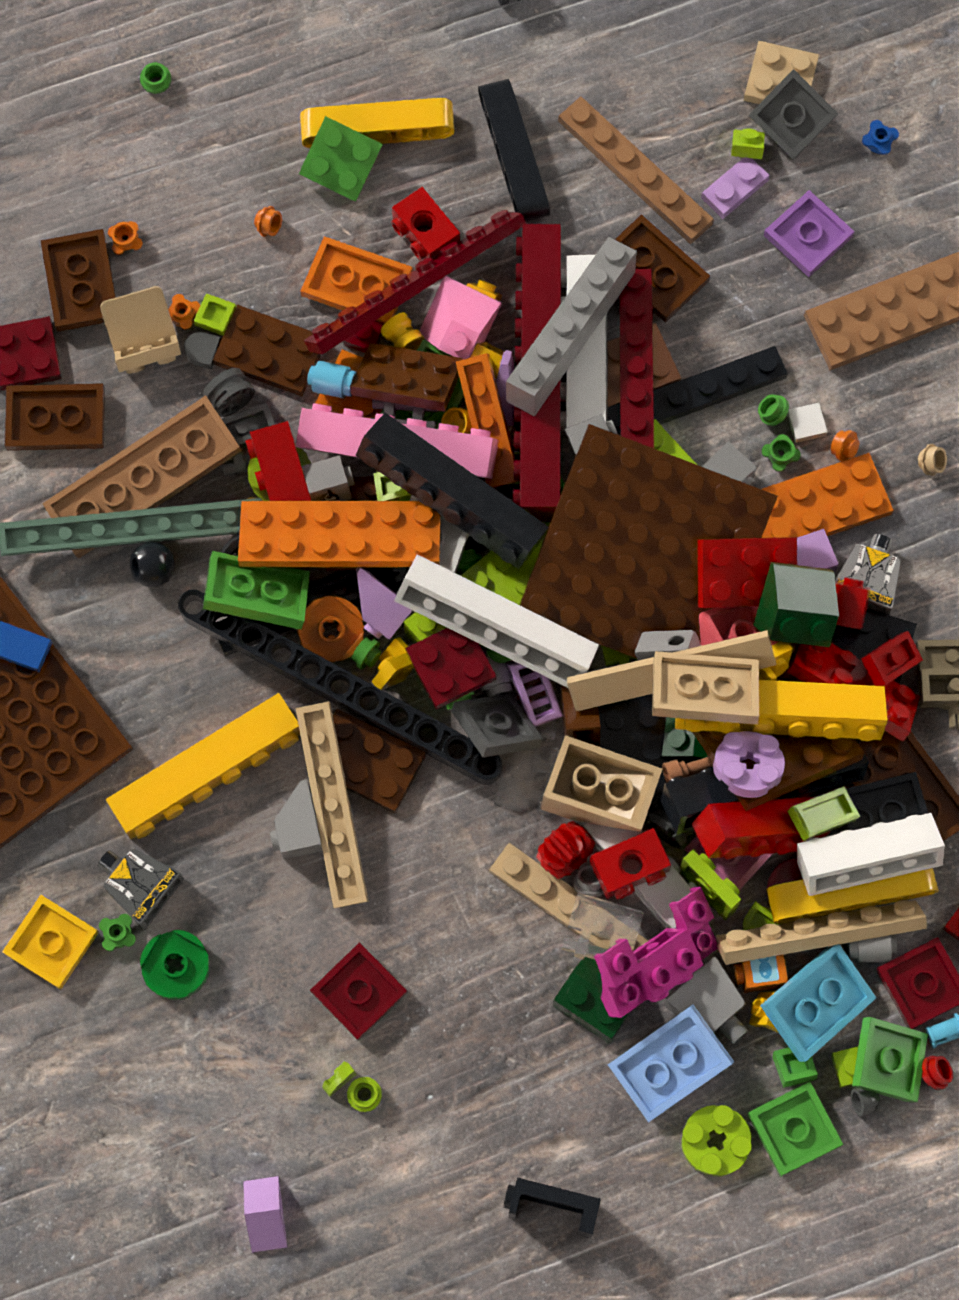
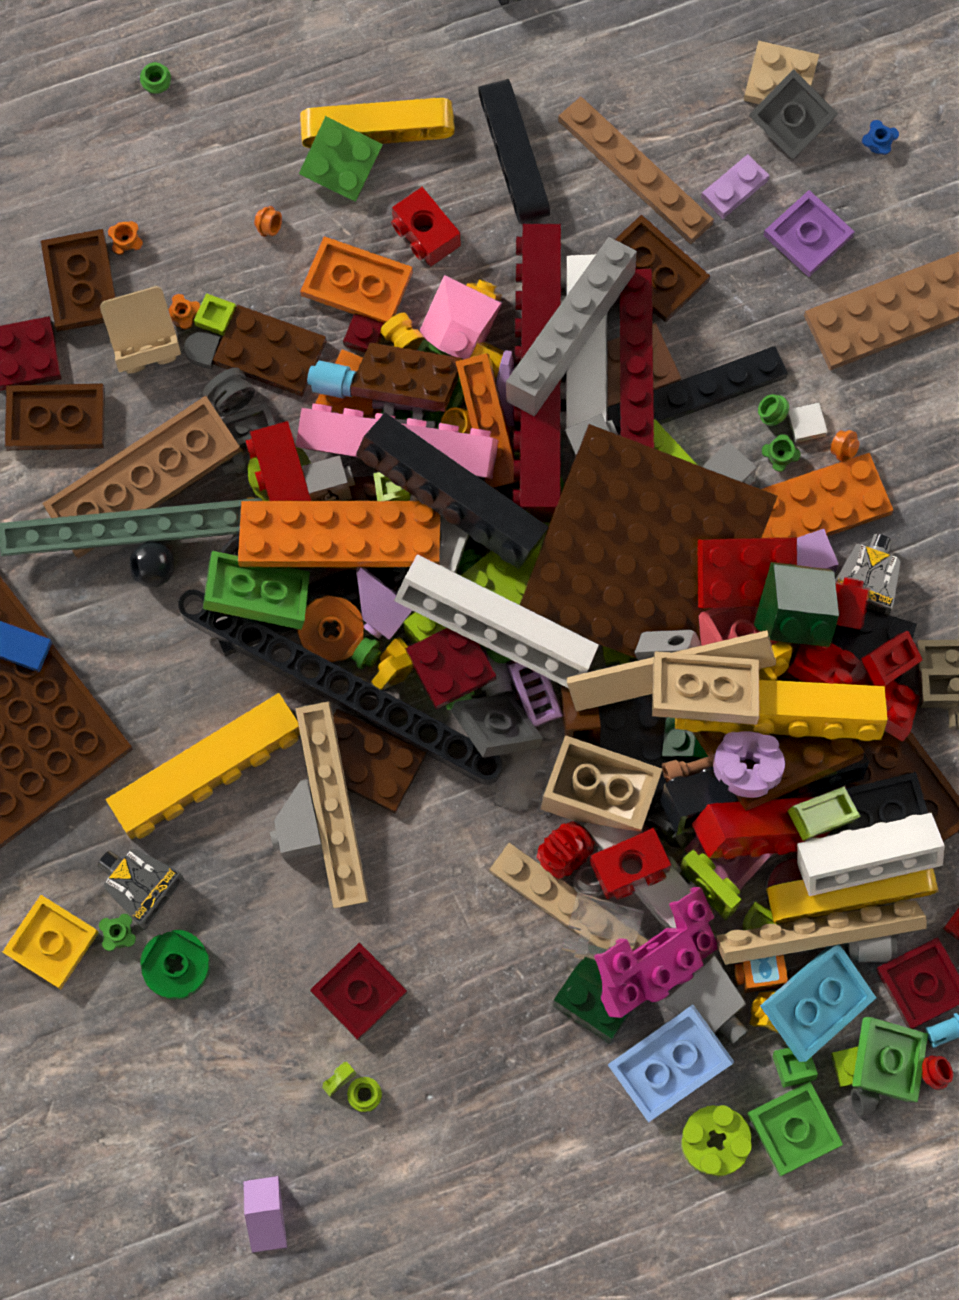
dark red plate [304,210,526,355] -> none
black panel [503,1178,601,1239] -> none
lime plate [731,128,765,159] -> none
tan plate [918,444,947,476] -> none

